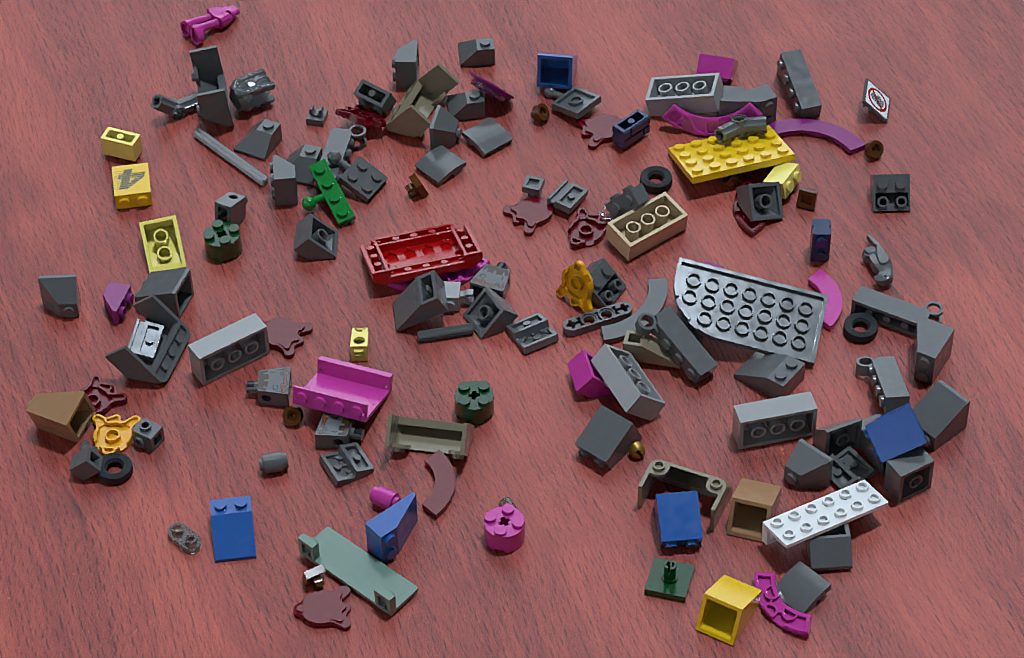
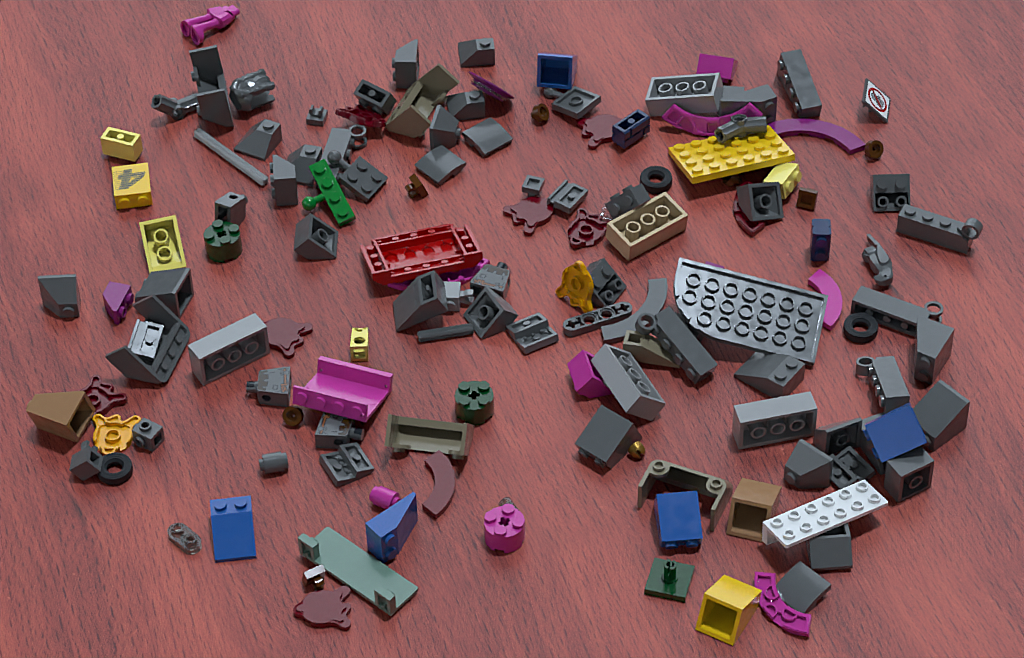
none -> dark grey hinge [896,204,983,254]

